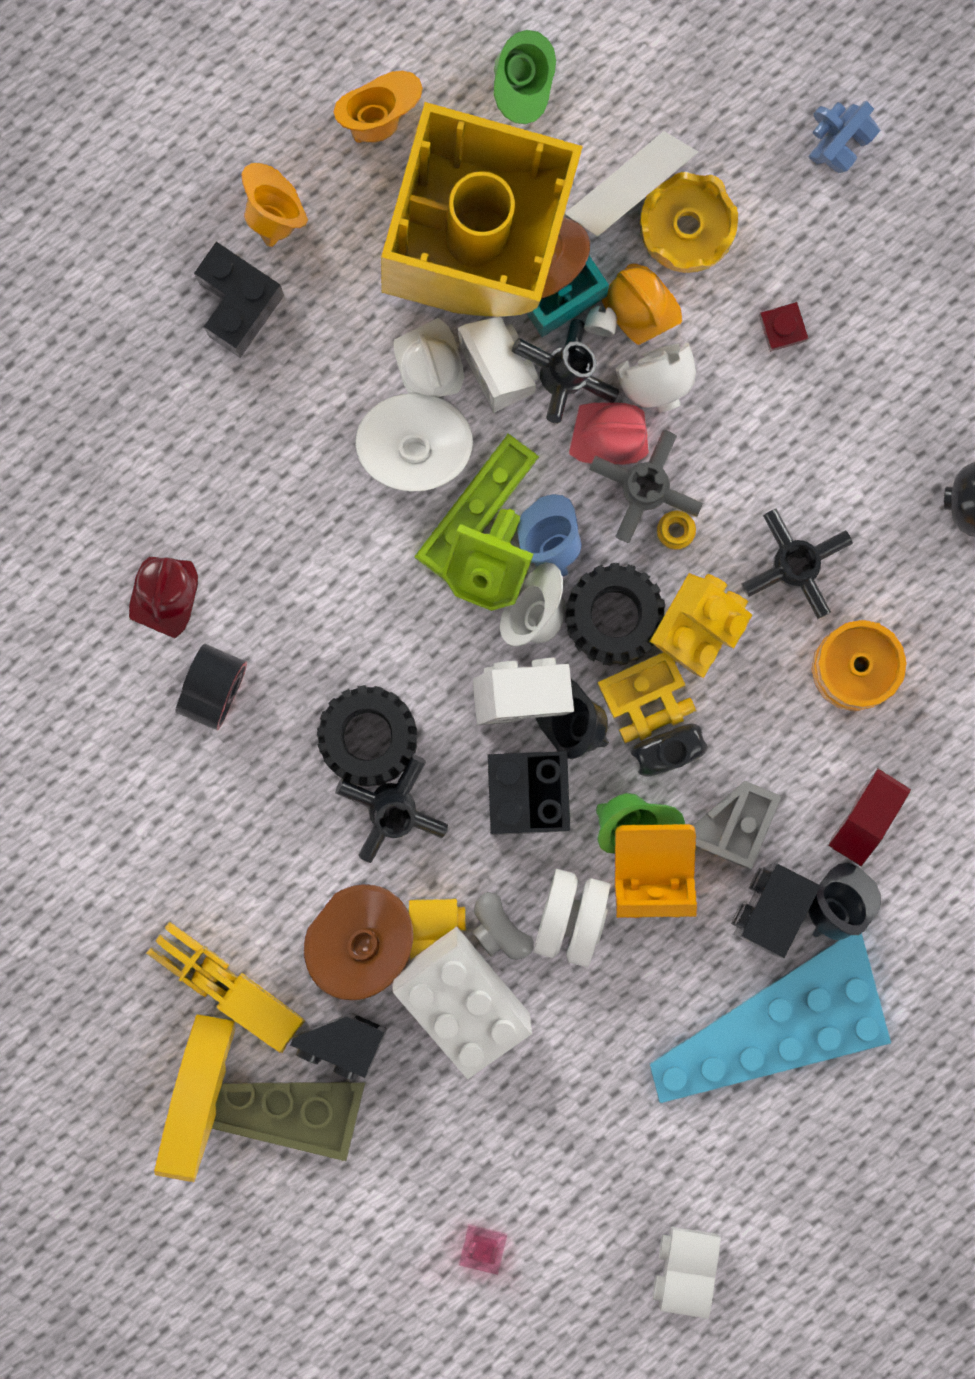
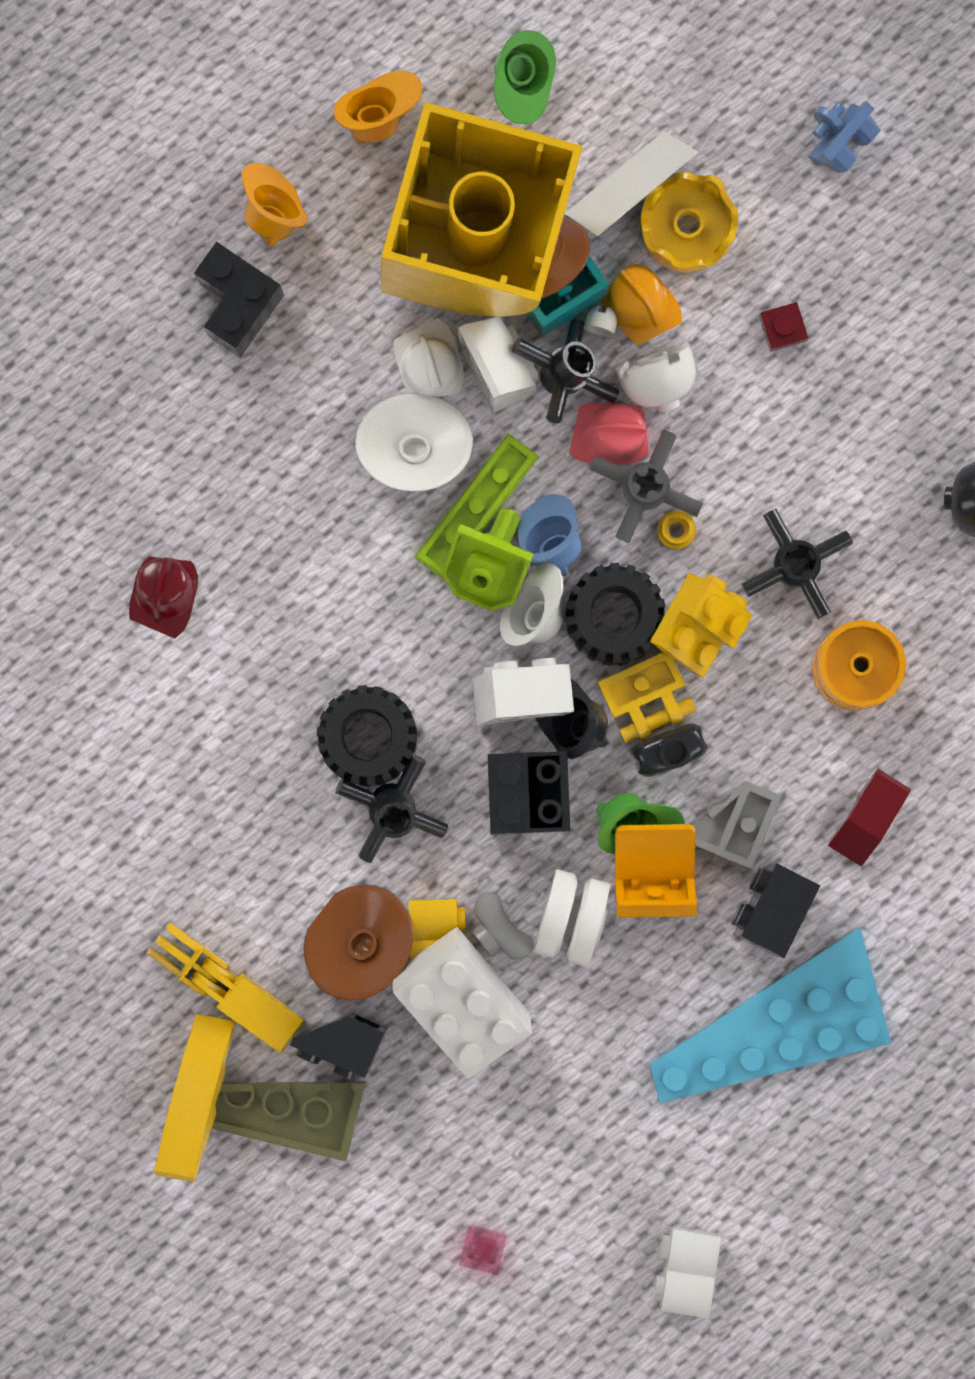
black piece [175,643,247,731] -> none
black piece [808,863,881,940] -> none

